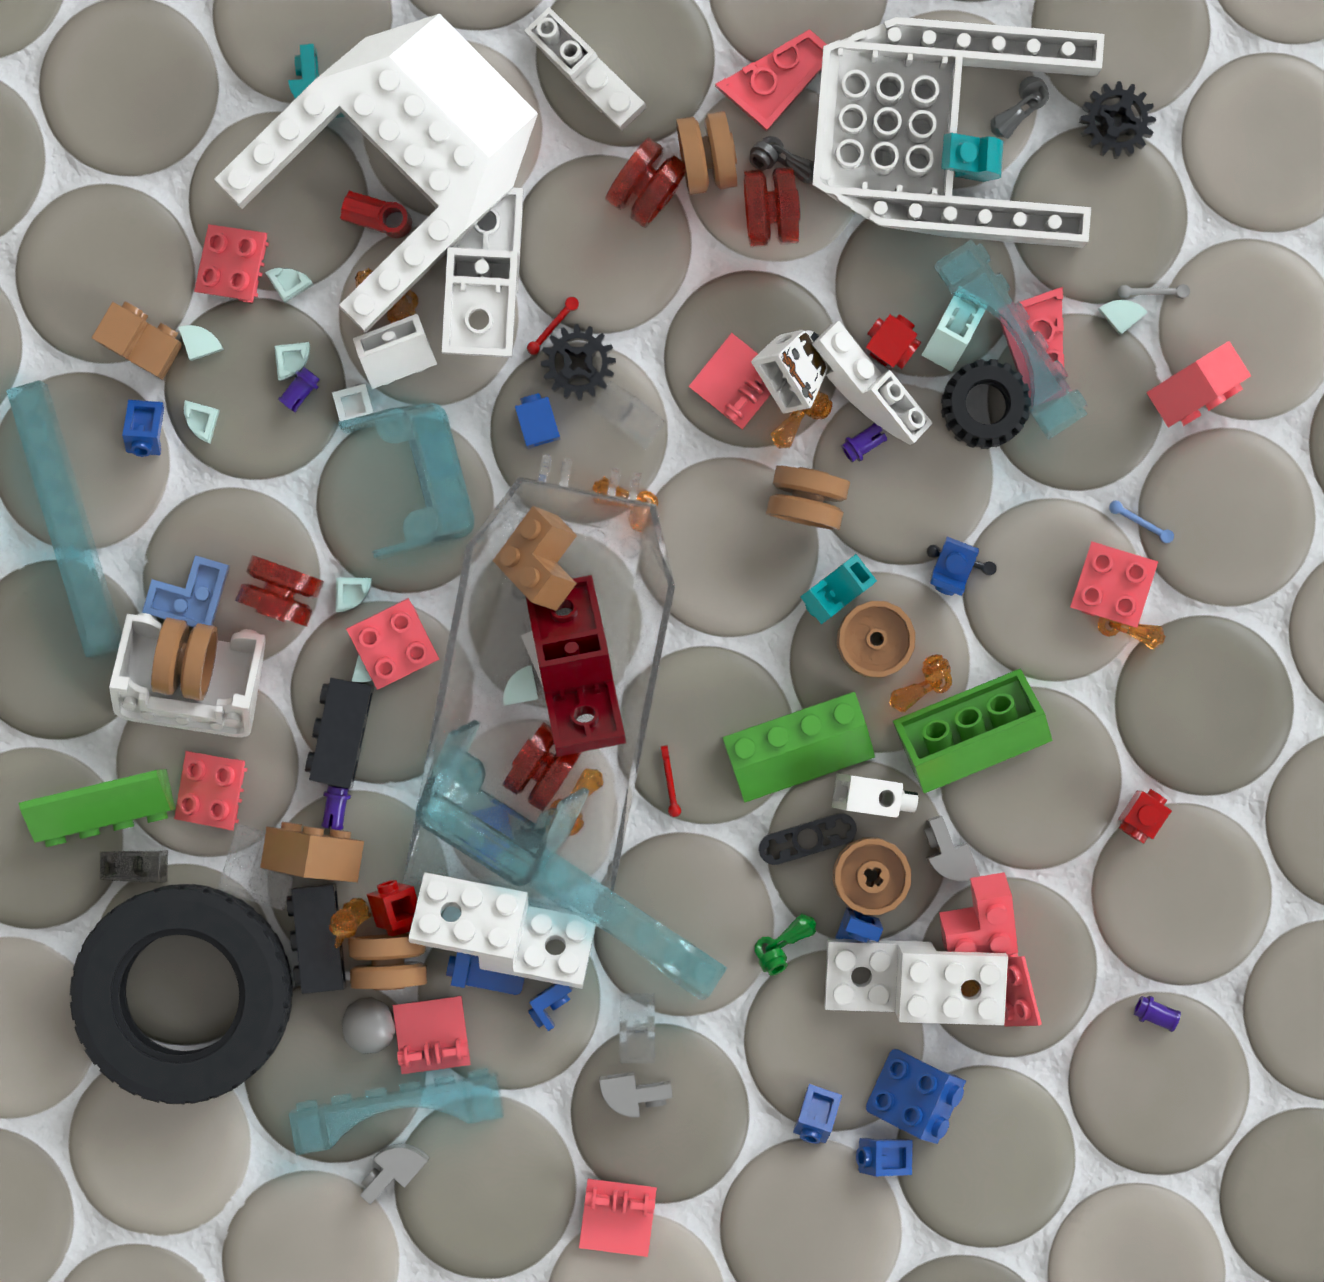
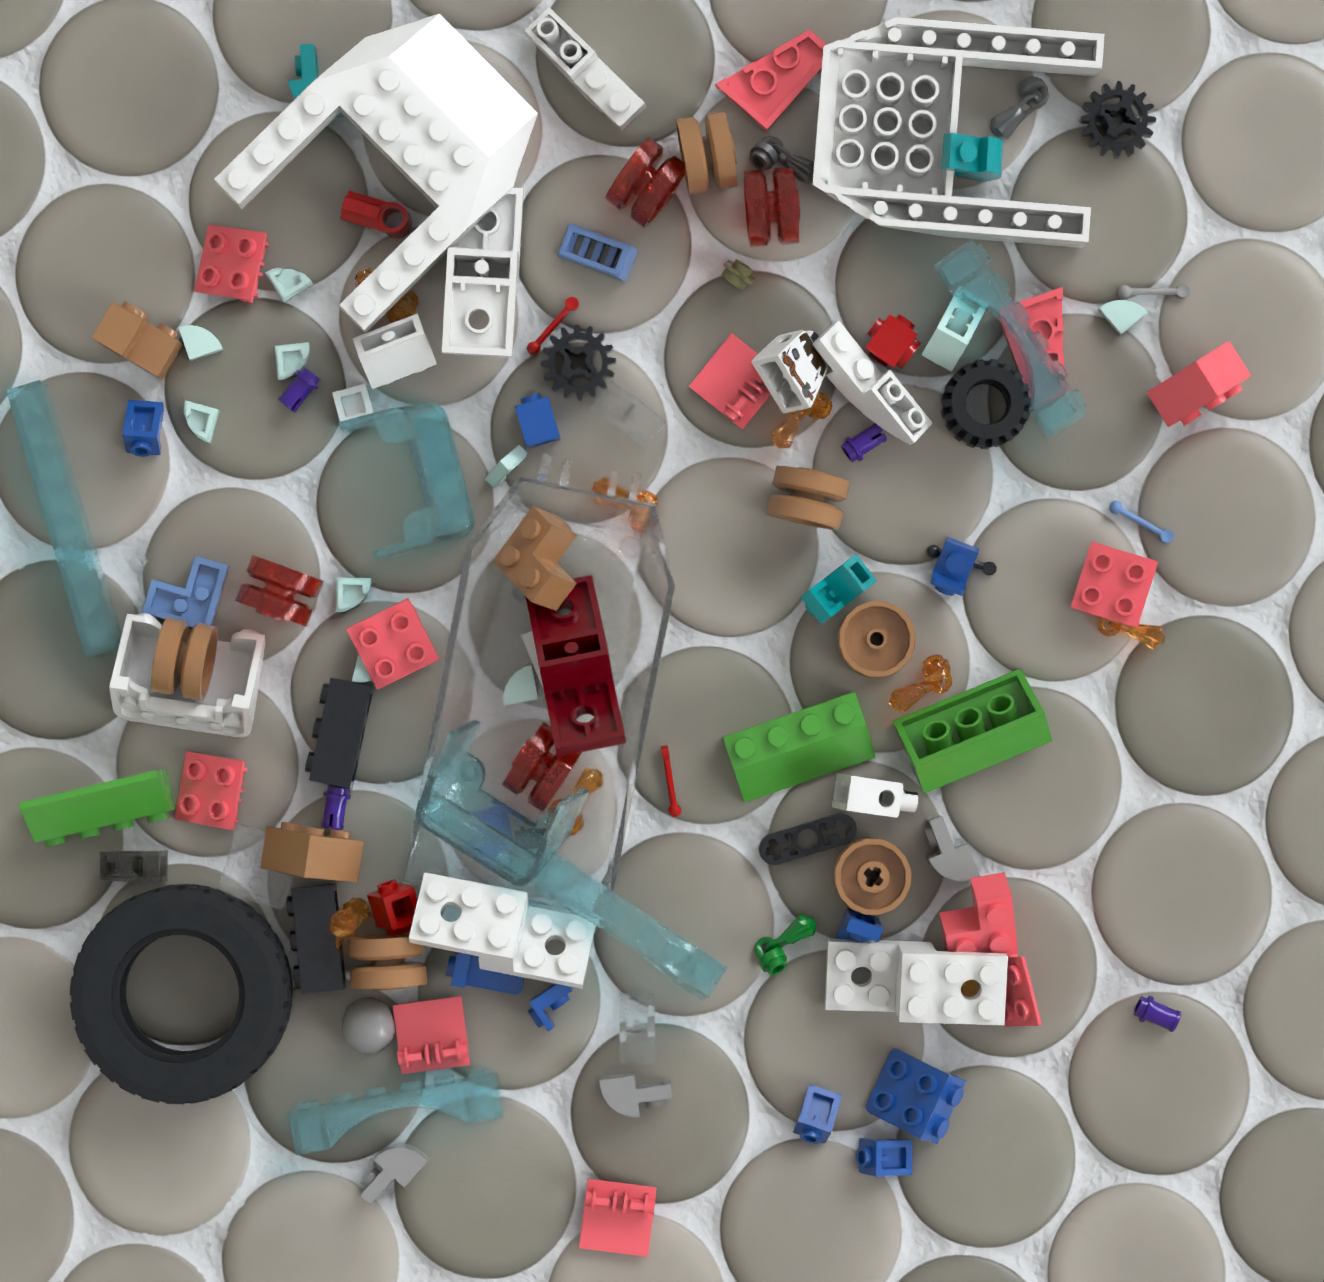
red brick [1118,789,1172,844] -> none
none -> light aqua tile [485,445,528,488]
none -> medium blue slope [557,223,638,282]
none -> olive plate [721,259,756,290]

